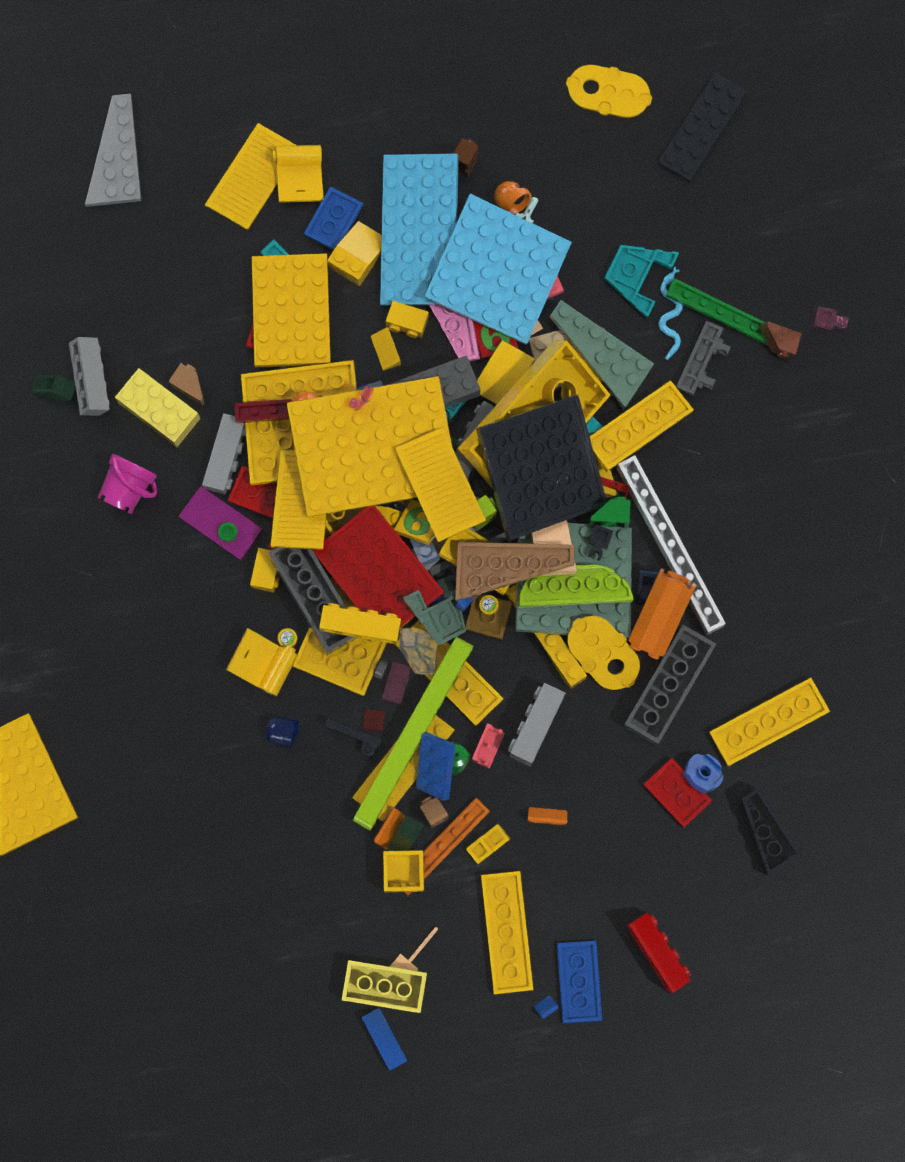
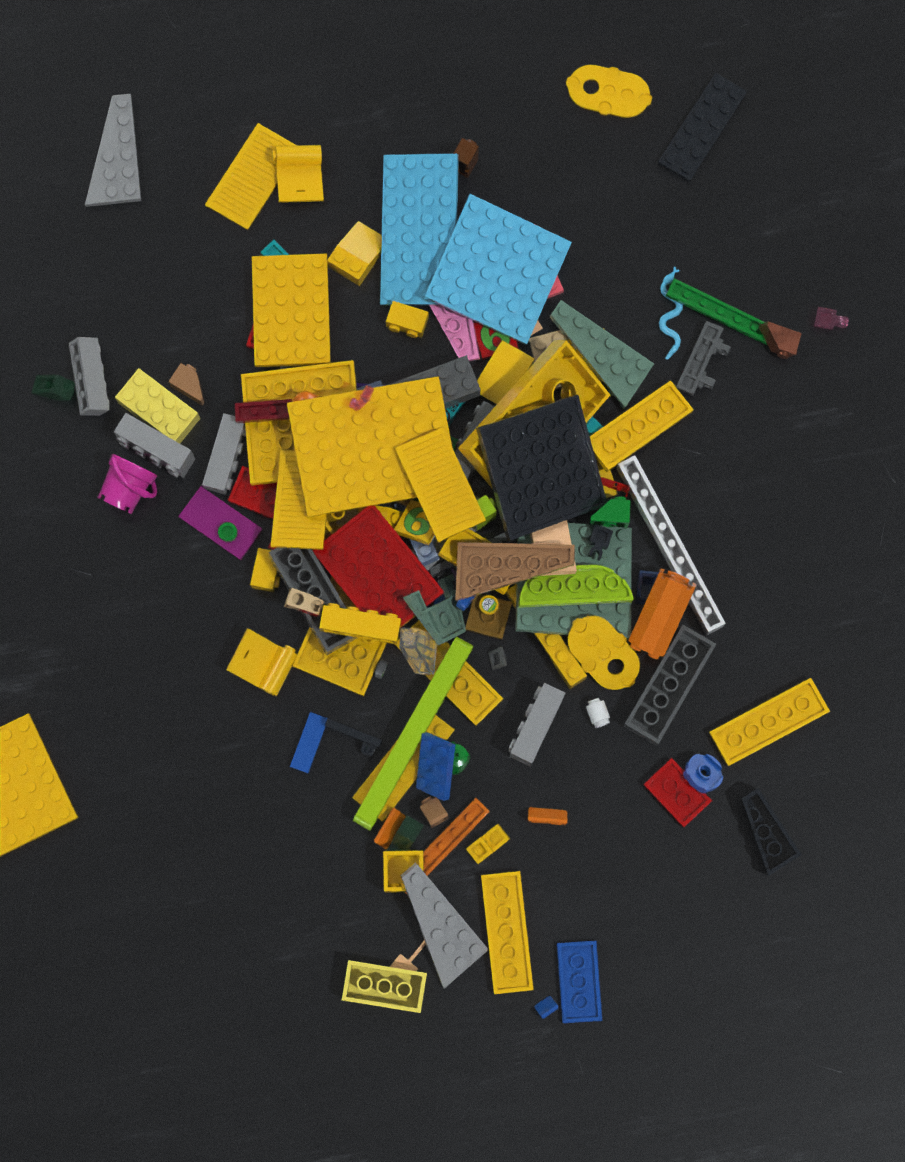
clear blue helmet [266,717,300,747] -> none
tile [278,628,297,647] -> none
blue plate [304,187,363,251] -> none
blue slope [362,1008,407,1071] -> none
clear red tile [363,710,385,732] -> none
yellow slope [371,327,401,371] -> none
clear pink plate [382,662,411,705] -> none
coral hinge [472,723,505,769] -> none
orange helmet [494,181,532,214] -> none
light aqua bar [516,197,538,223] -> none
teal wing [605,245,679,318] -> none
red slope [626,913,691,993] -> none
none -> light grey brick [114,413,195,478]
none -> tan leg [284,588,324,617]
none -> blue tile [290,712,328,774]
none -> light grey wing [400,862,489,988]
none -> dark grey slope [488,647,507,671]
none -> white brick [586,698,610,728]

